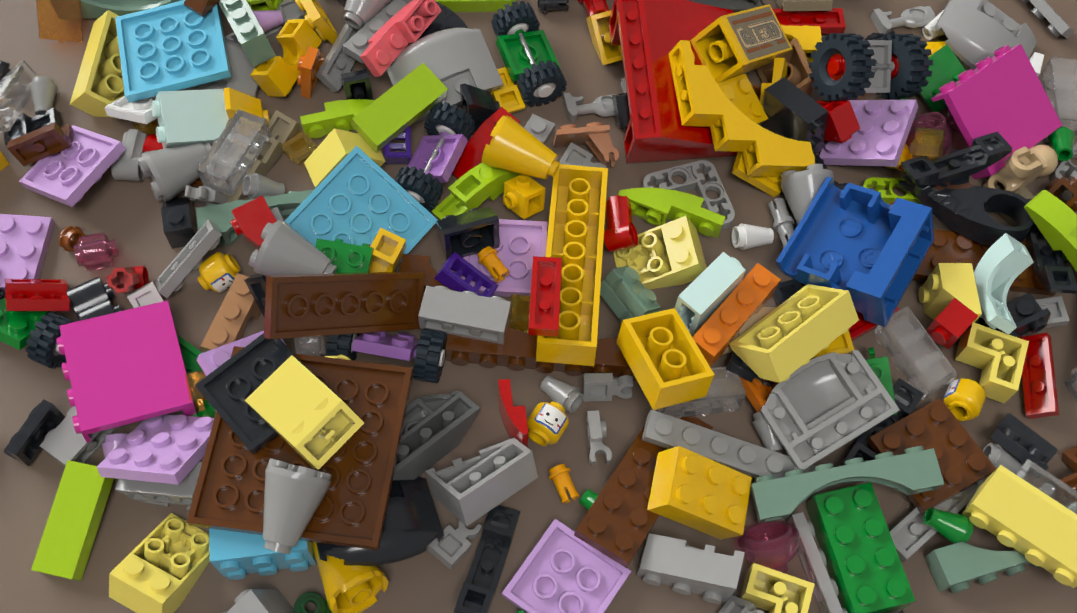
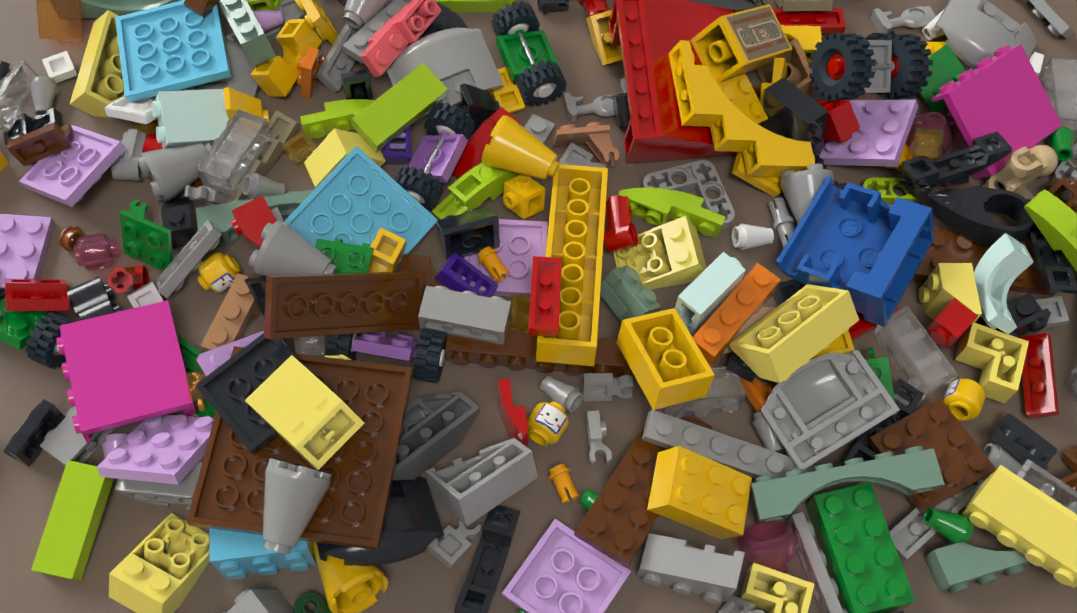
none -> white plate [42,51,78,83]
none -> green plate [119,200,173,271]

